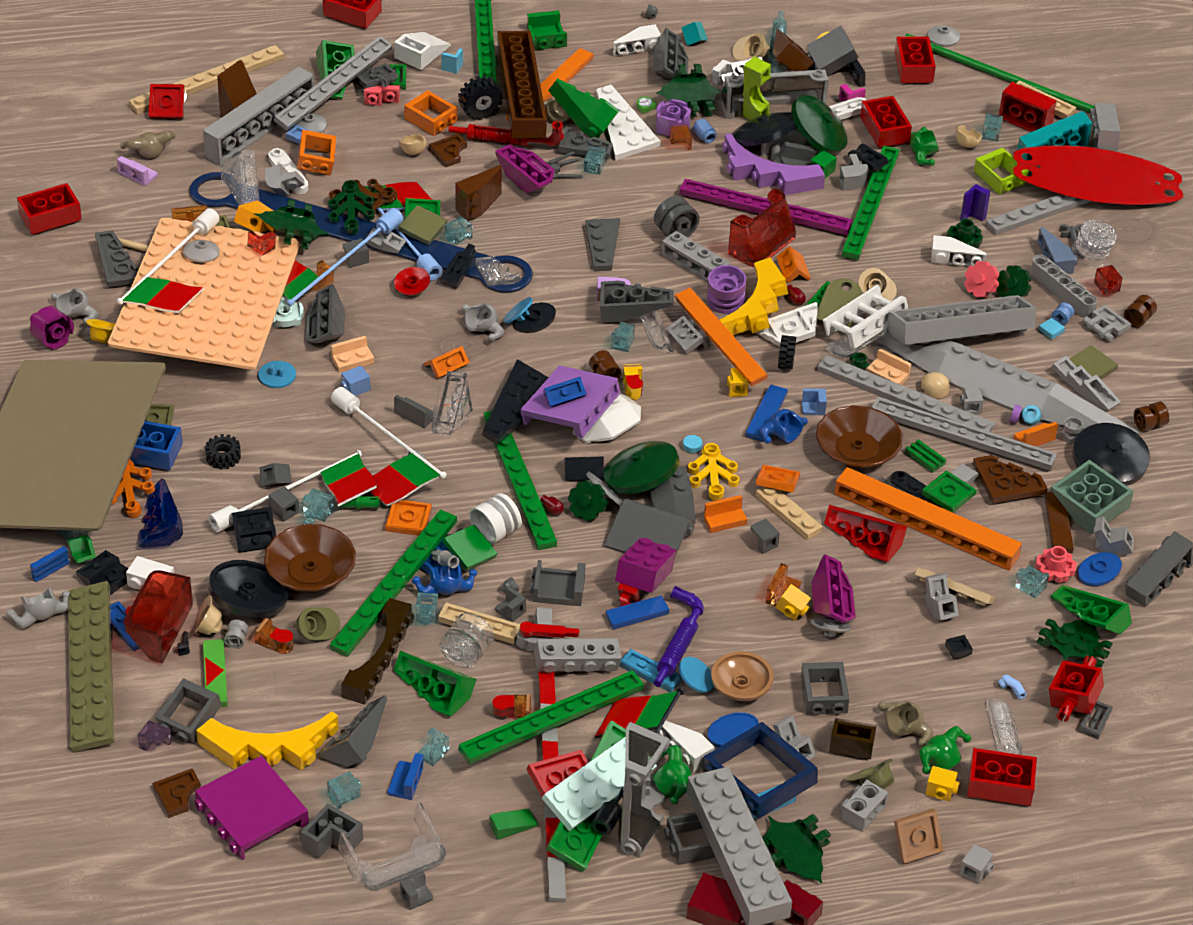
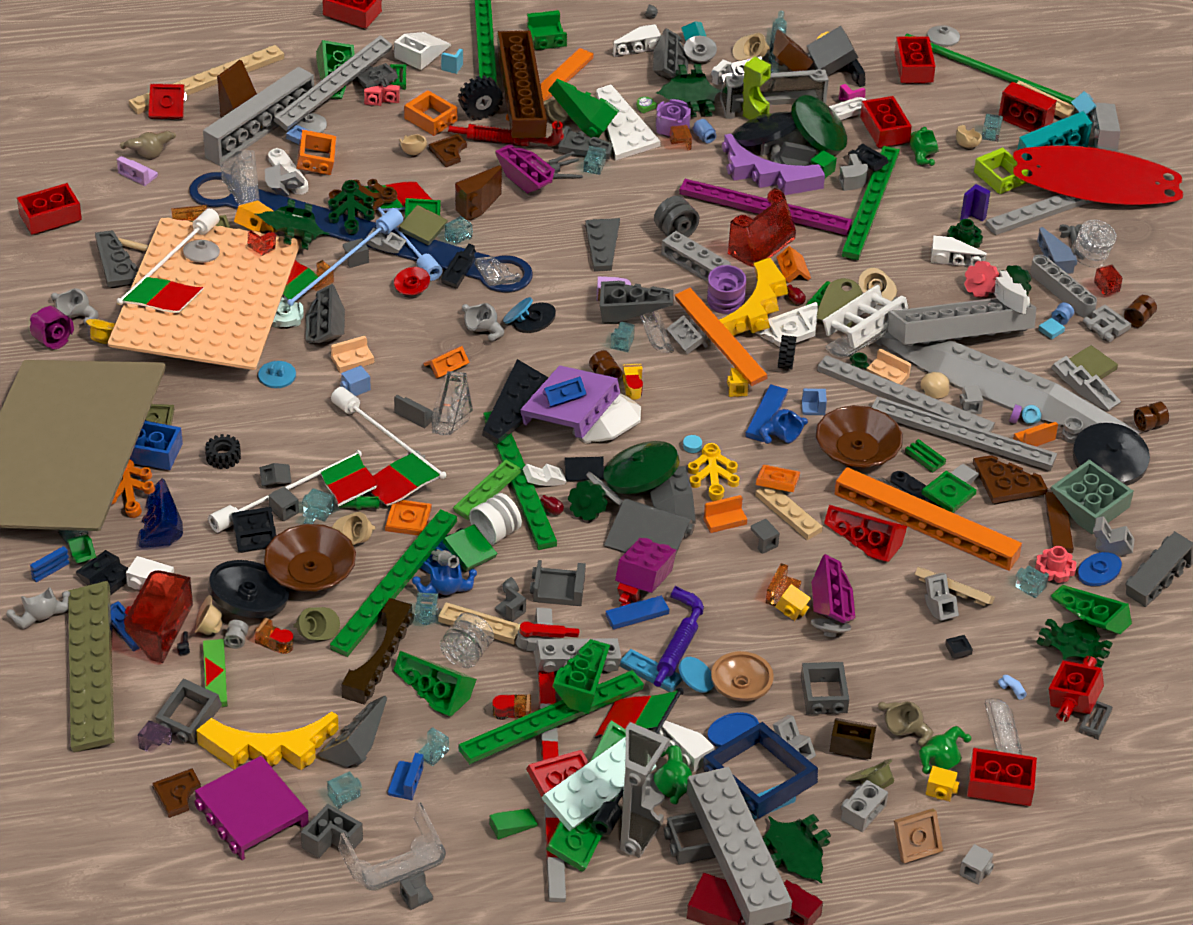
none -> tan piece [332,512,375,545]
none -> bright green tile [453,460,521,520]
none -> white slope [523,464,567,486]
none -> green wedge [553,639,610,714]
none -> light grey dish [684,36,717,62]
none -> white slope [994,271,1030,314]
none -> medium azure panel [1071,91,1096,119]

